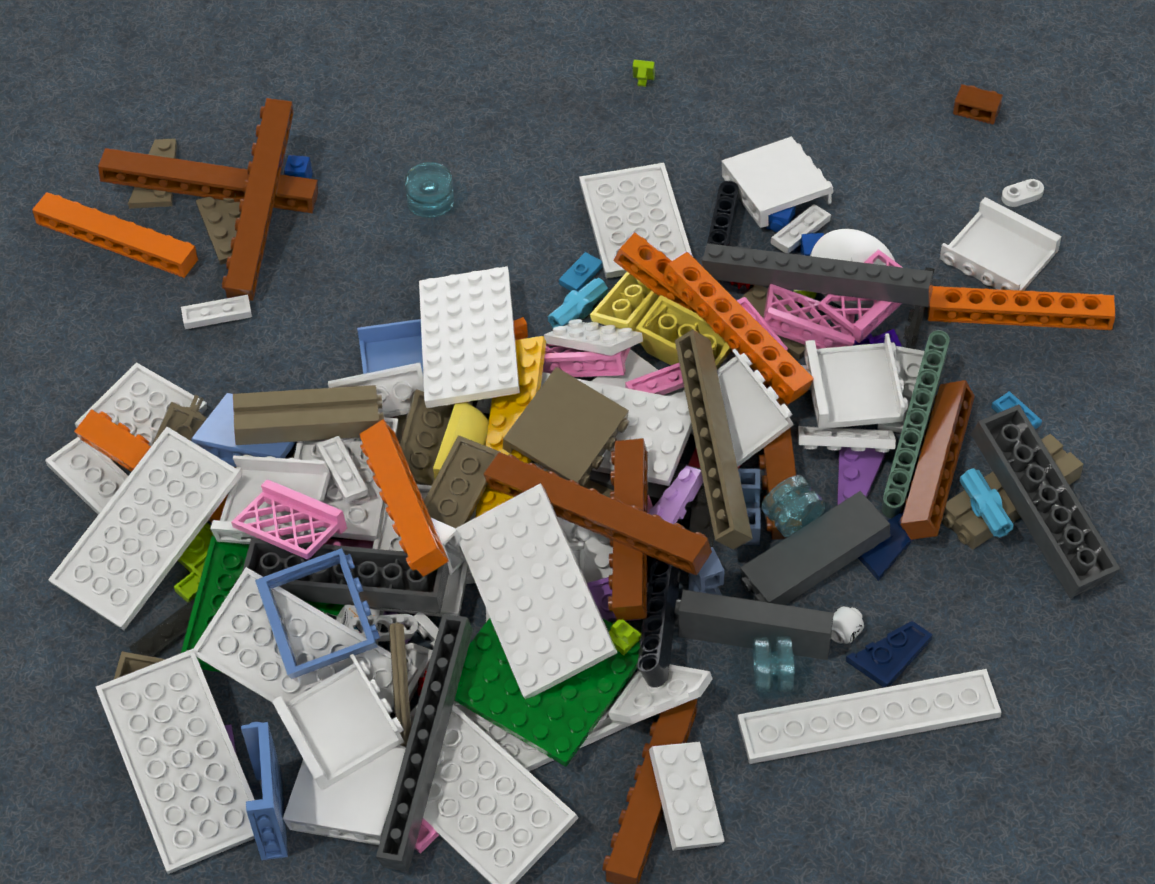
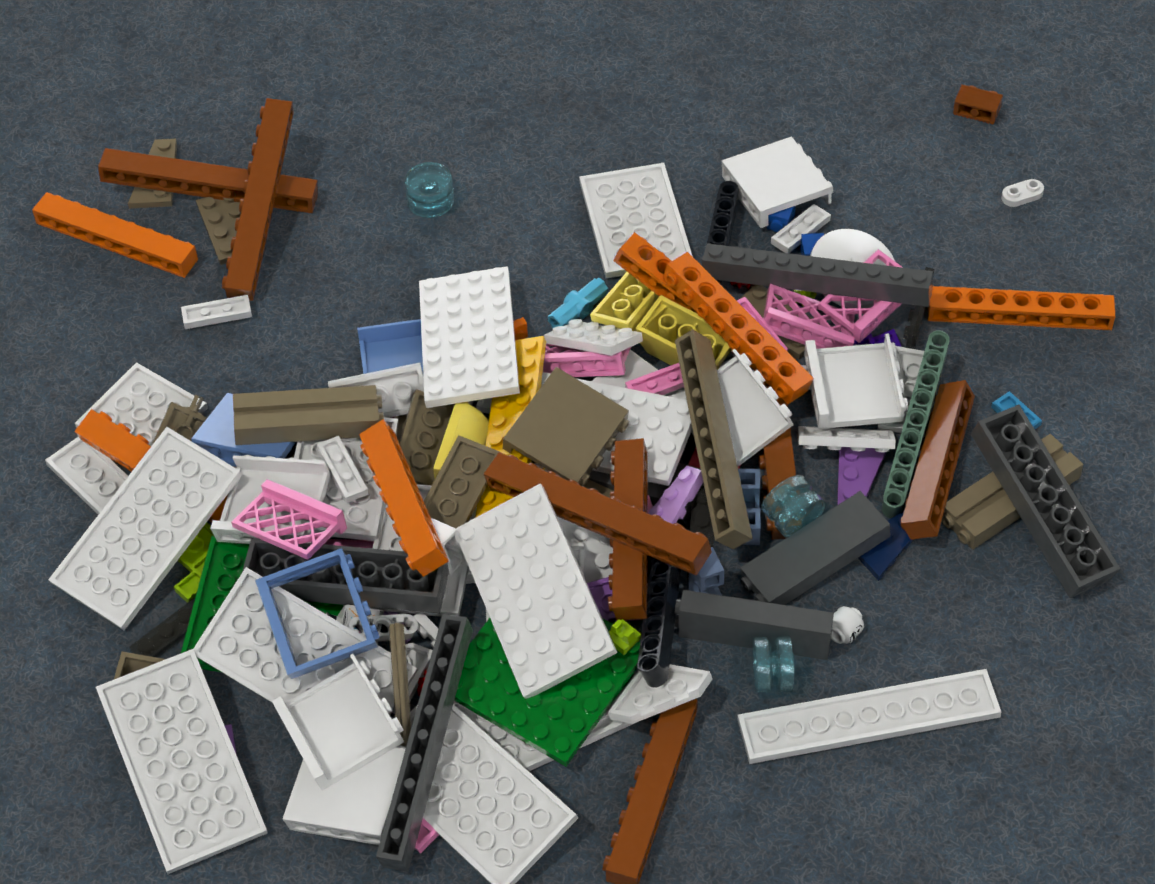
medium blue panel [241,722,288,860] -> none
blue brick [284,155,313,179] -> none
dark azure plate [559,252,603,292] -> none
lime tile [633,60,655,87] -> none
white plate [649,742,725,851] -> none
dark blue wing [846,621,933,688] -> none
white panel [940,197,1062,291] -> none
medium azure piece [960,468,1013,538] -> none

